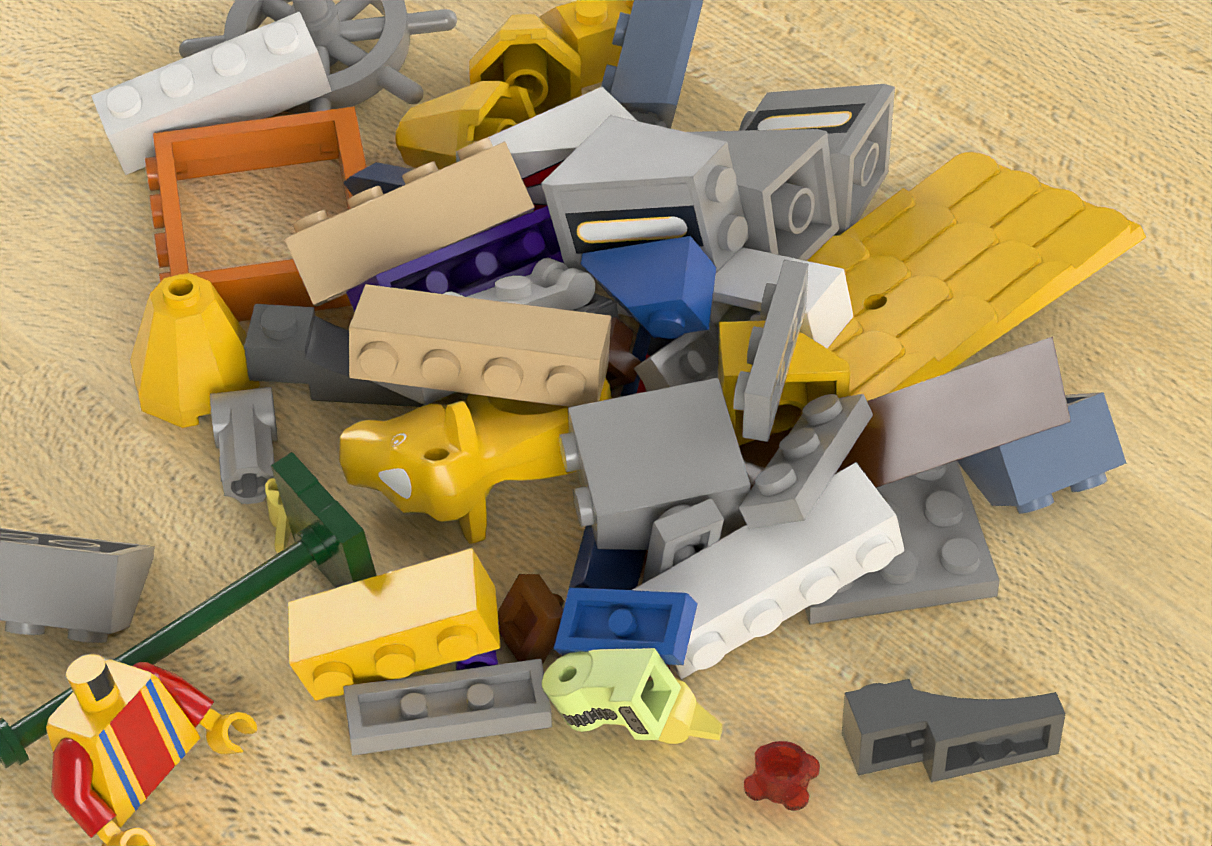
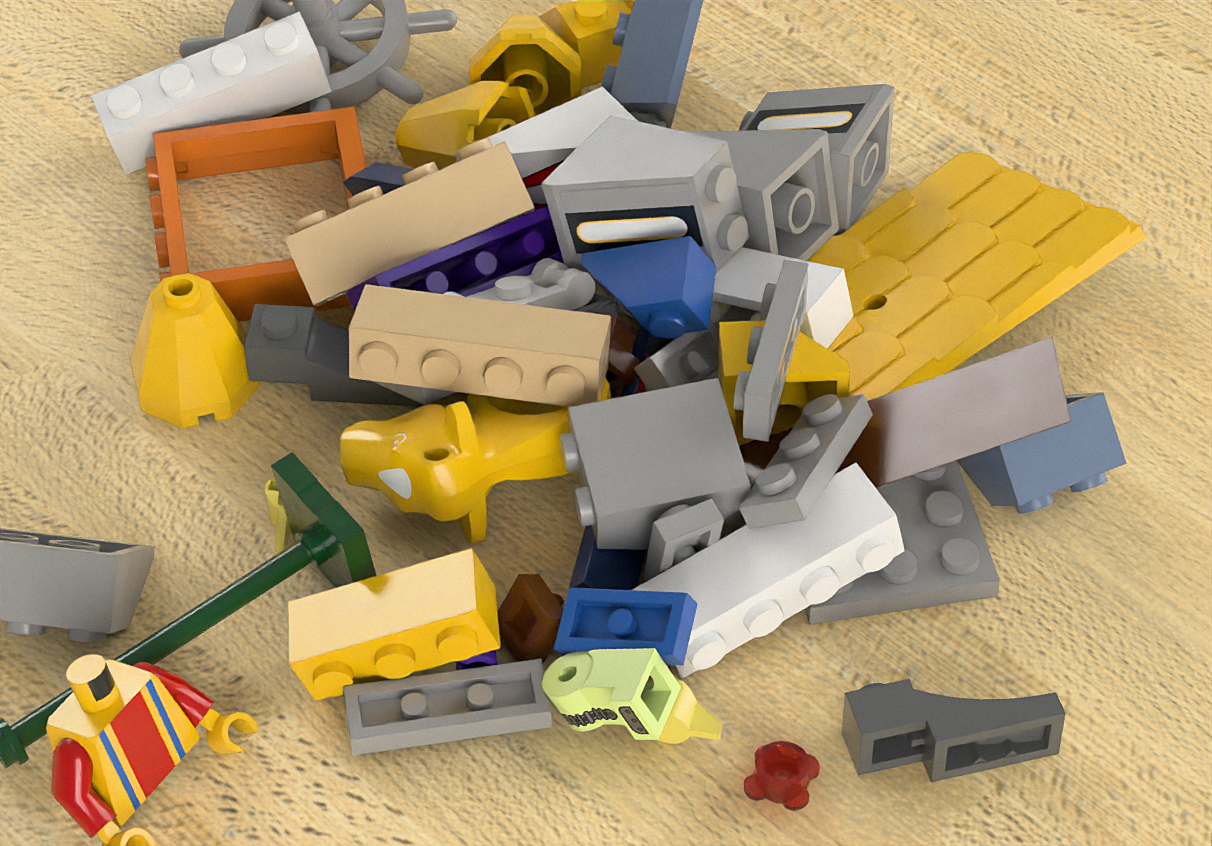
light grey piece [210,387,278,504] -> none

